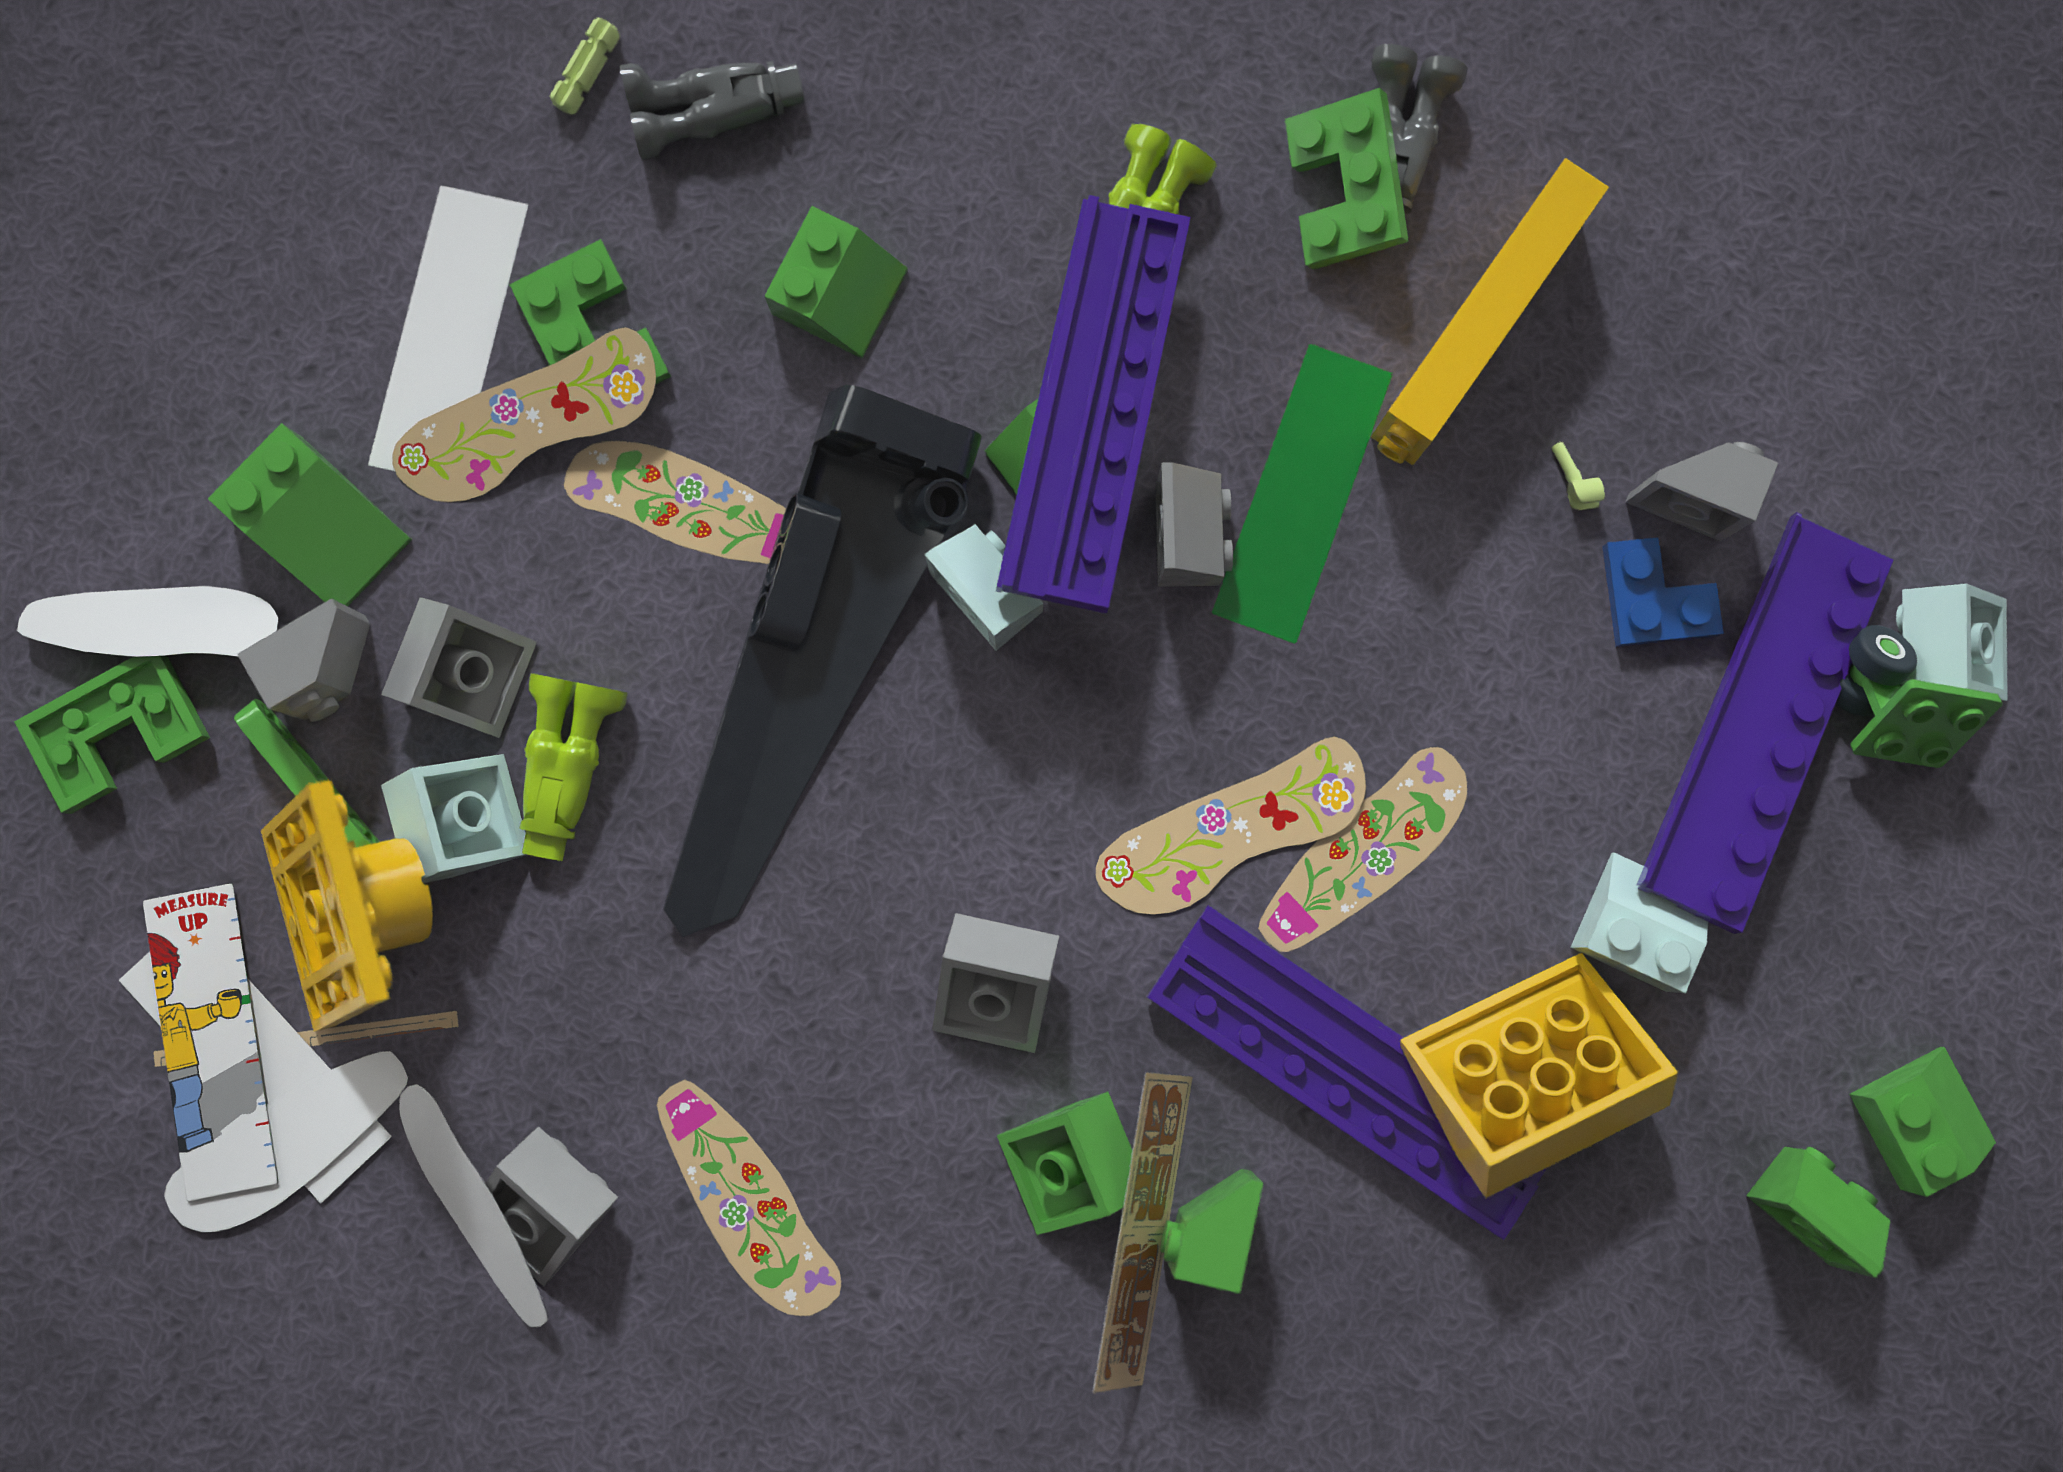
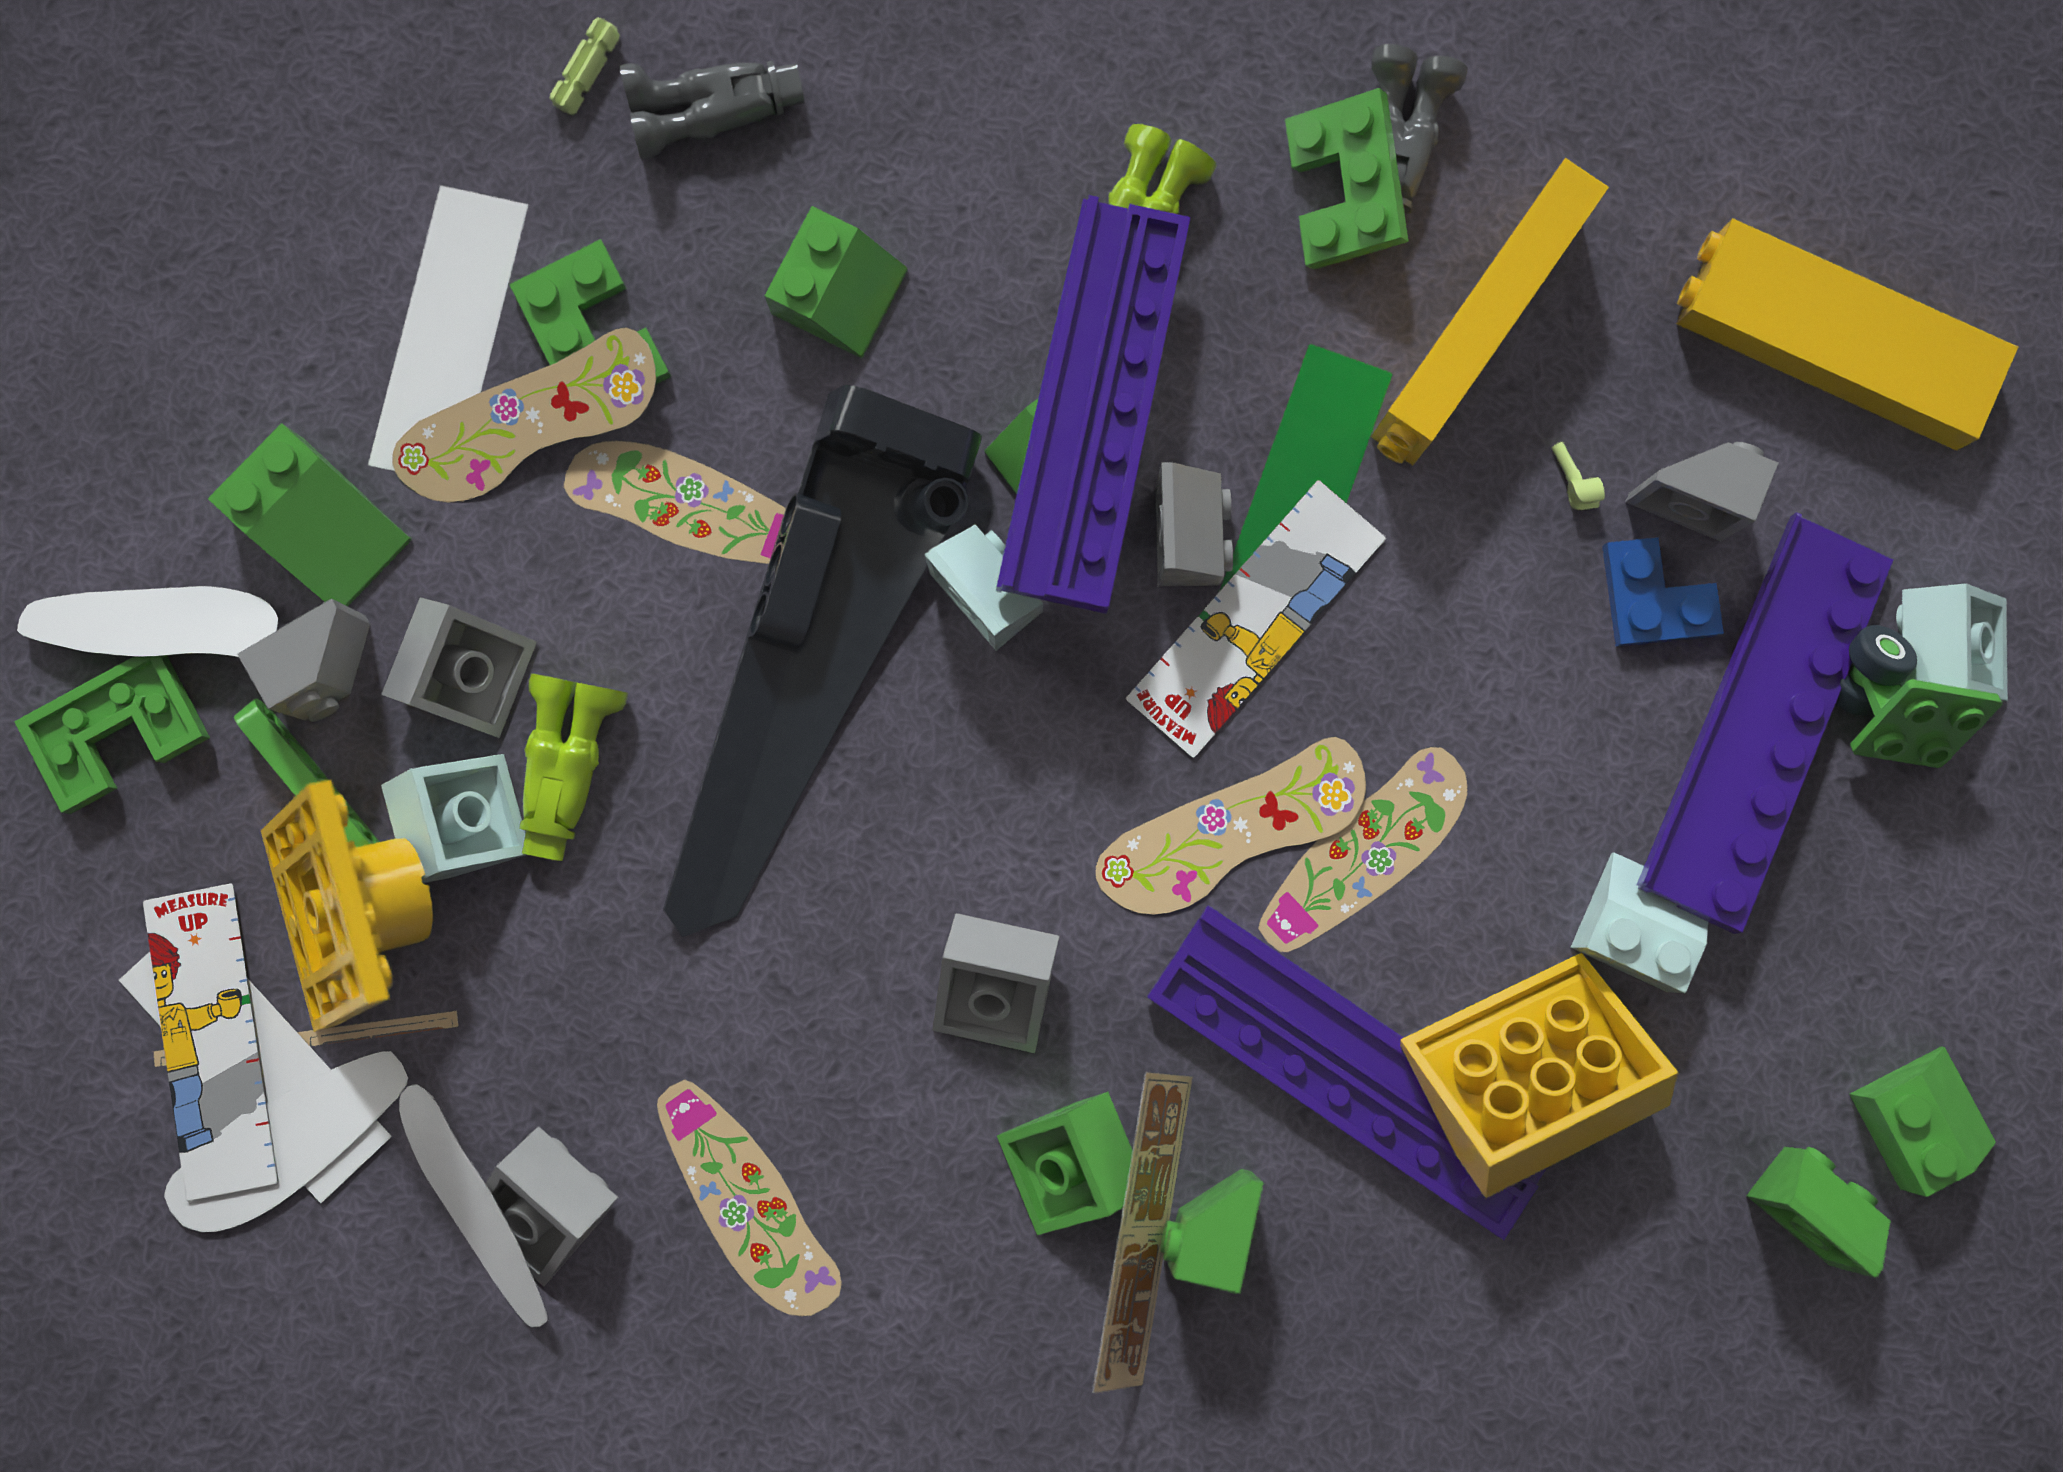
none -> sticker [1126,481,1386,757]
none -> yellow brick [1676,218,2018,451]

